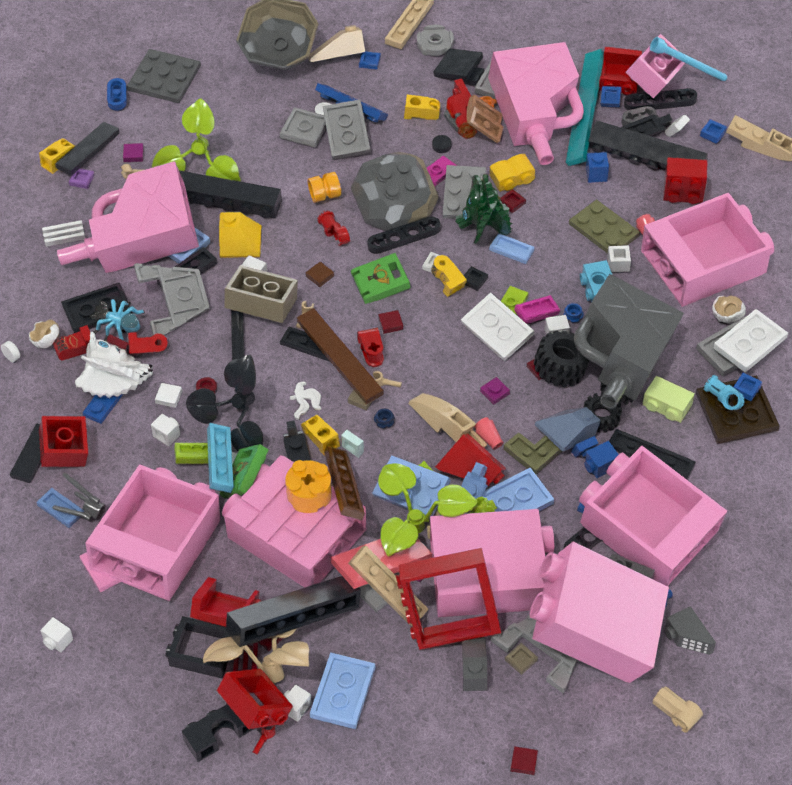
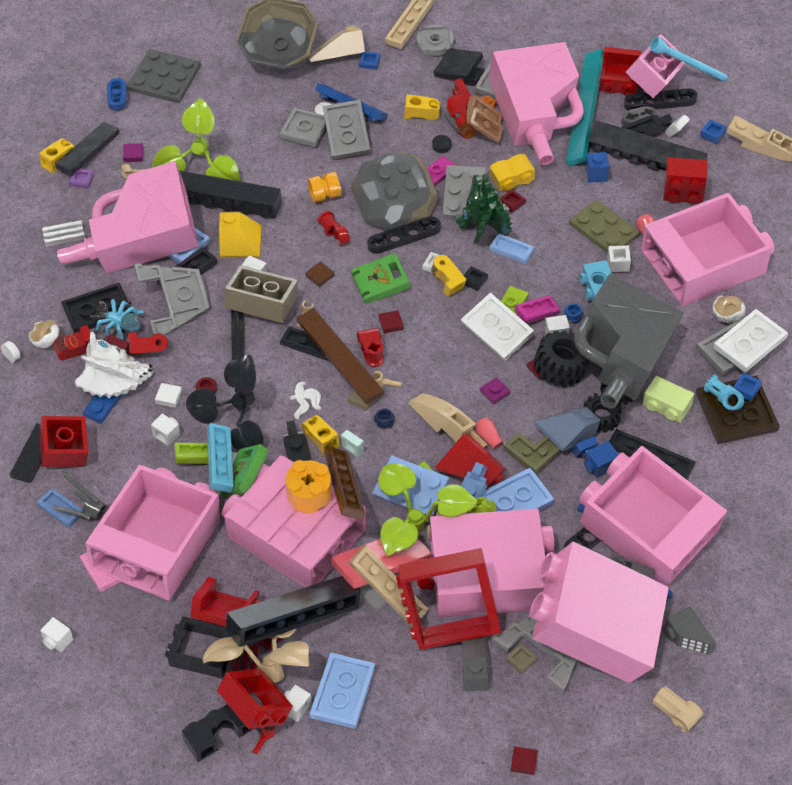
blue plate [600,86,622,107] -> none
none -> red hand [417,557,435,590]

